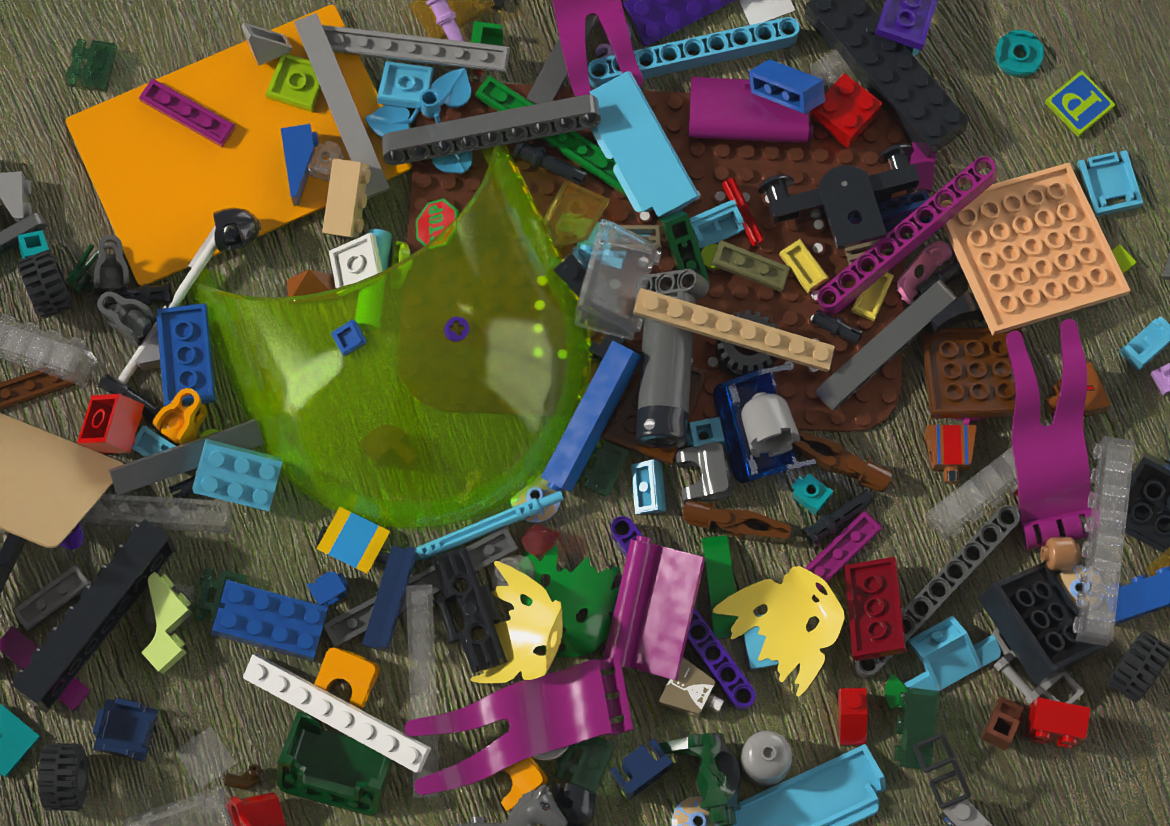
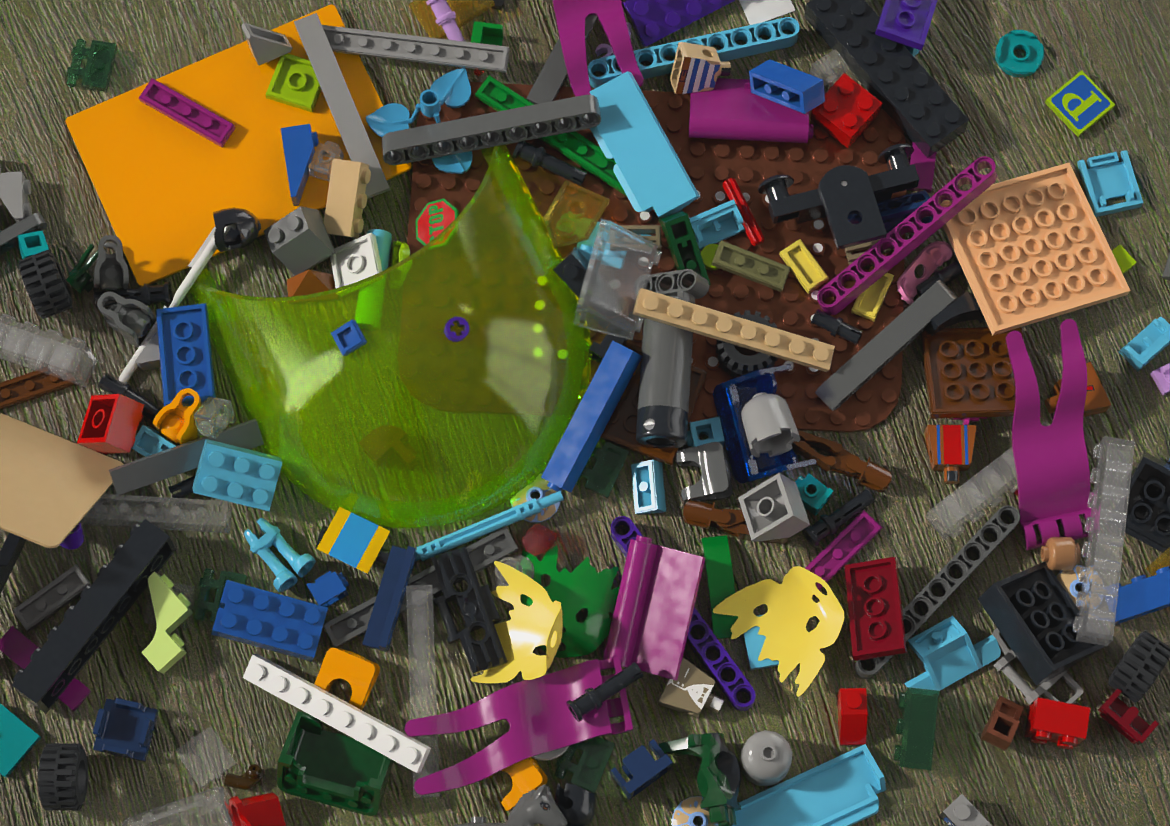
medium azure tile [377,61,434,109] -> none
green tile [884,674,911,711] -> none
black piece [913,733,971,809] -> none
none -> clear brick [194,397,236,438]
none -> medium azure piece [243,517,316,593]
none -> dark grey slope [264,206,335,276]
none -> black pin [566,662,643,722]
none -> torso [670,42,731,94]
none -> light grey slope [738,473,810,542]
none -> dark red window [1098,689,1159,745]

